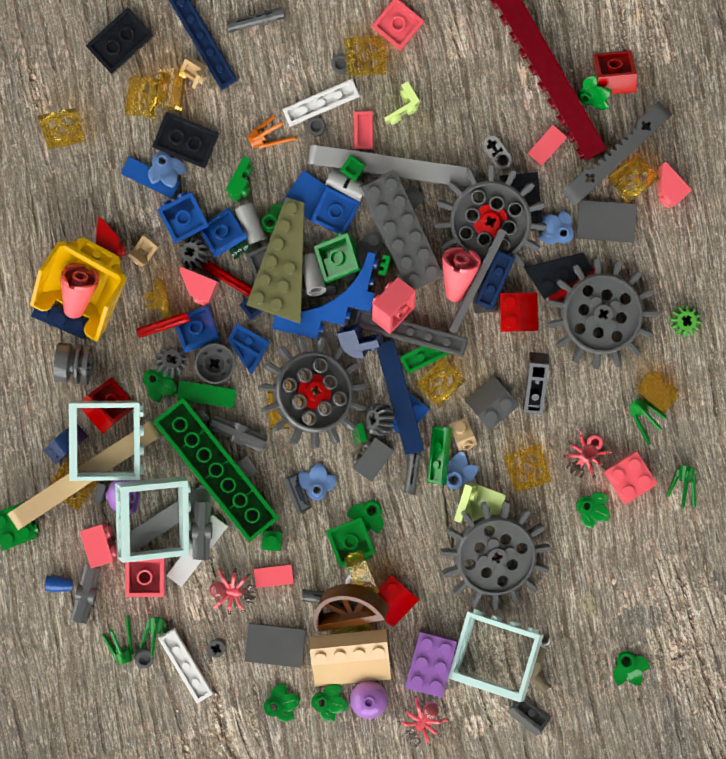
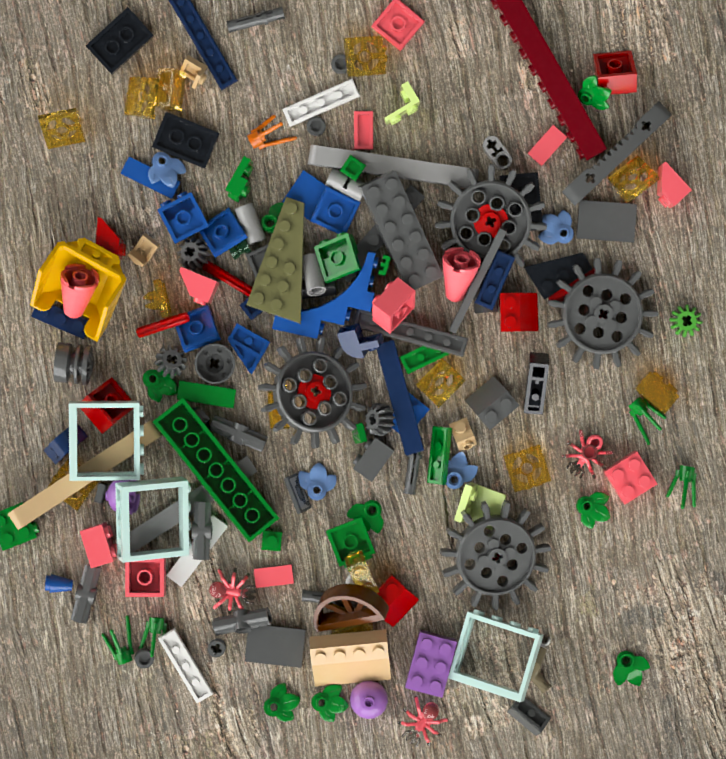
none -> dark grey piece [212,607,272,636]

